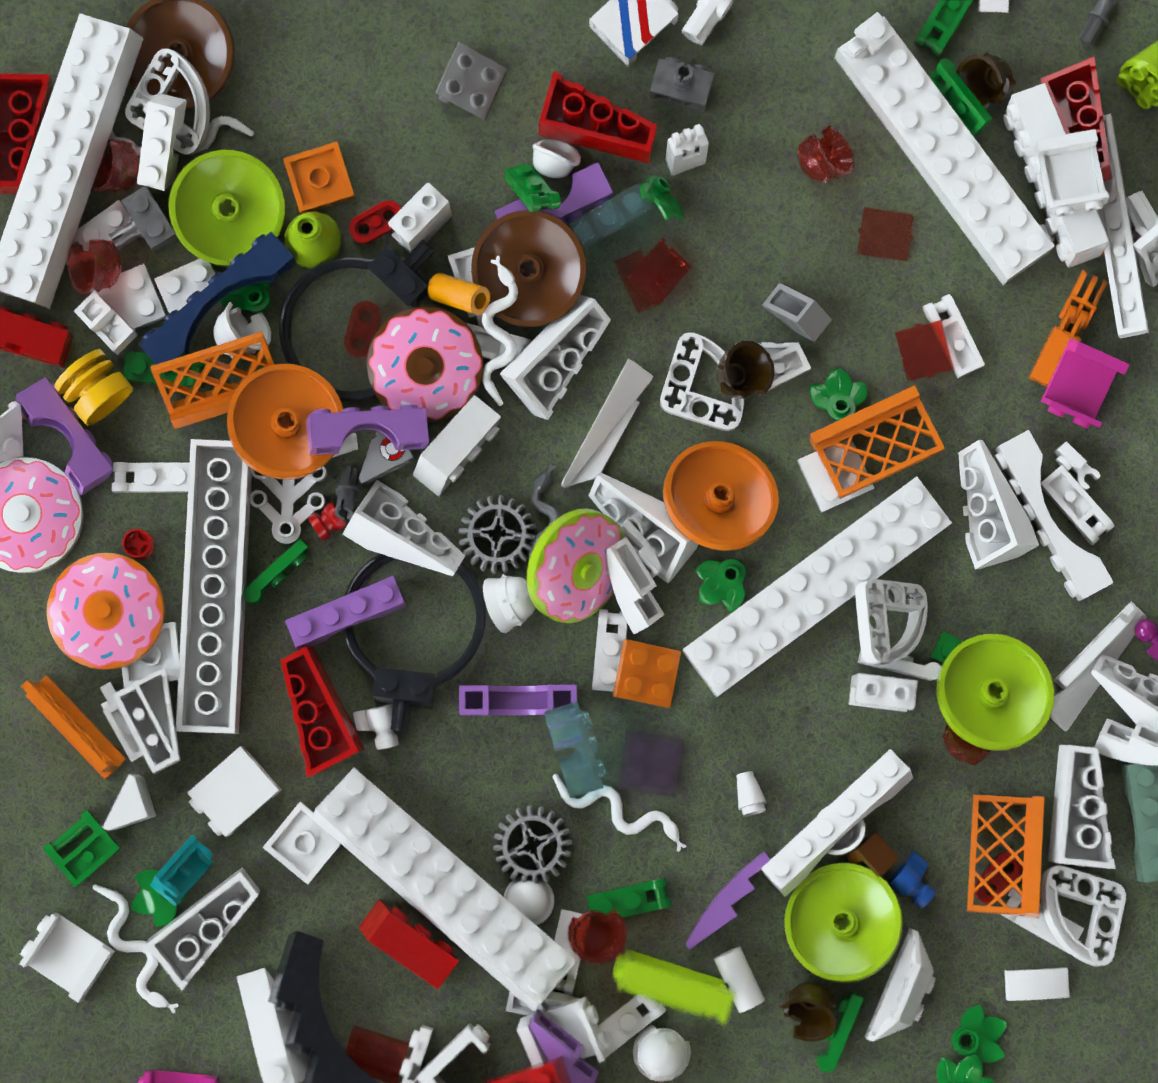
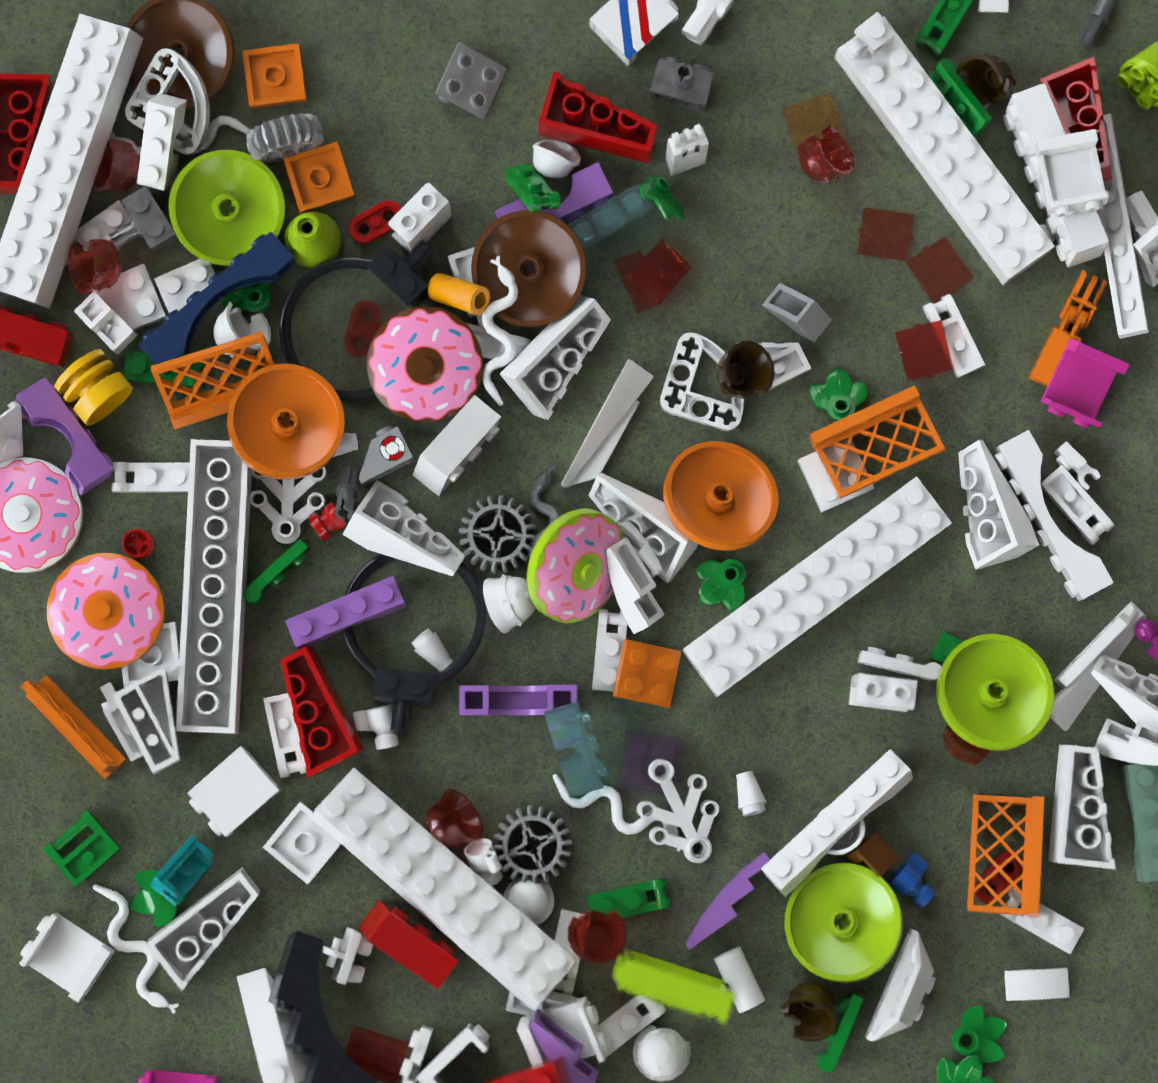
white slope [102,774,156,830] -> none
medium lavender arch [306,404,429,455] -> none
white beam [855,579,928,665] -> none
white beam [1041,865,1126,967] -> none
none -> orange plate [242,43,307,109]
none -> light grey gear [246,113,324,164]
none -> white plate [263,693,306,778]
none -> white hips [322,927,373,985]
none -> white cone [411,628,453,672]
none -> clear red helmet [424,789,484,848]
none -> white piece [464,838,503,886]
none -> white plant [637,759,719,863]
none -> clear orange piece [783,93,845,153]
none -> clear red piece [906,237,973,304]

